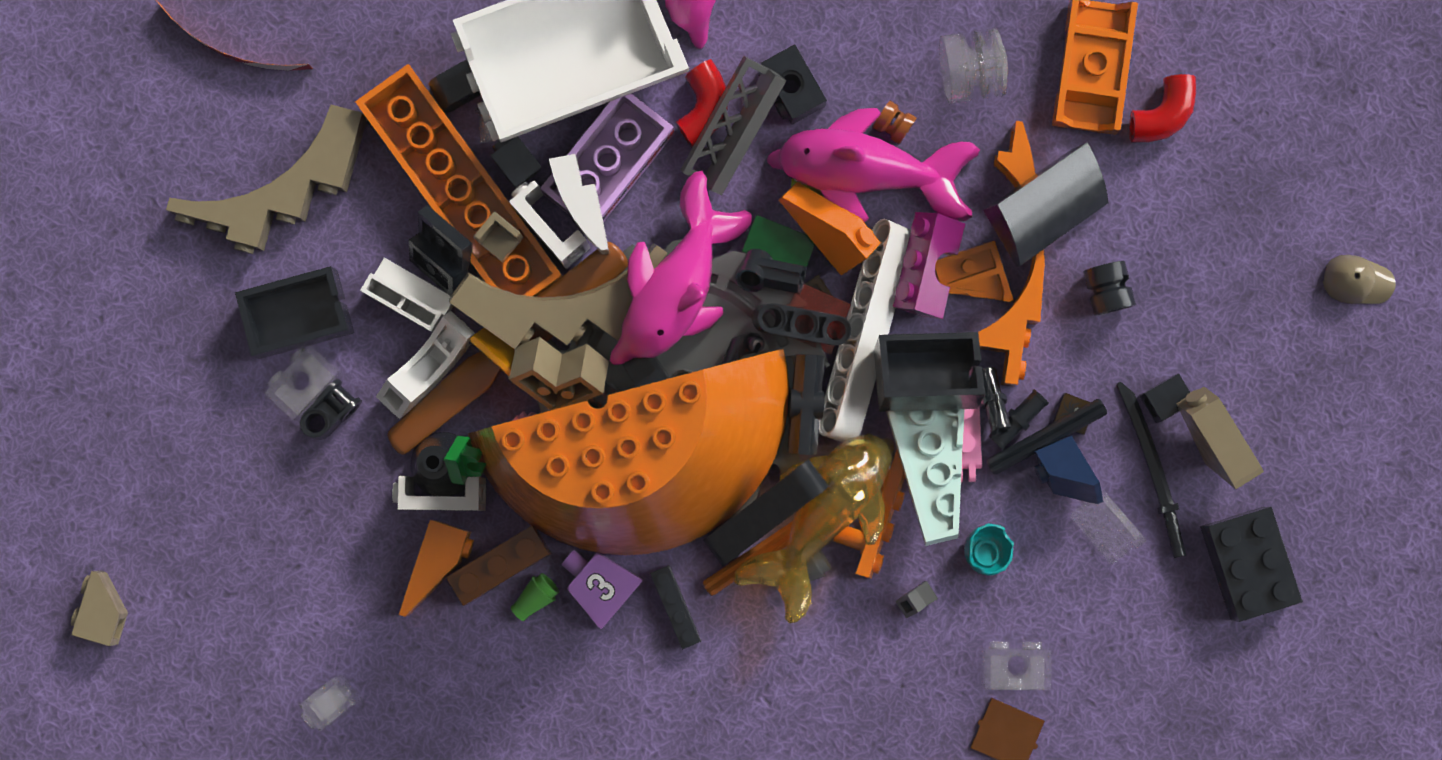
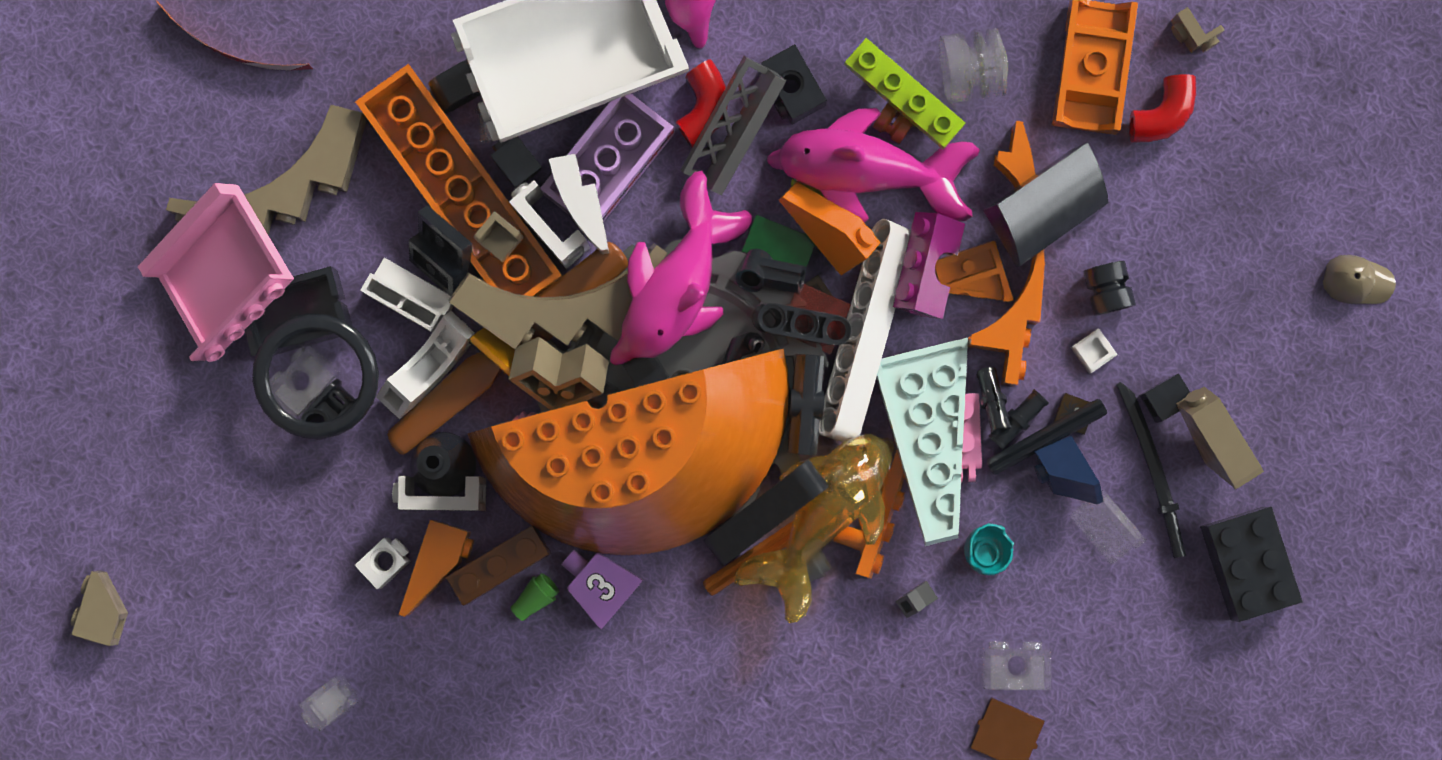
green tile [444,436,487,485] -> none
black piece [650,565,702,650] -> none
black piece [874,332,985,412] -> none
none -> bright pink panel [138,183,294,362]
none -> black wedge [252,314,379,439]
none -> white brick [355,538,411,589]
none -> lime plate [844,38,966,149]
none -> white tile [1071,328,1118,374]
none -> dark tan bracket [1171,7,1225,53]

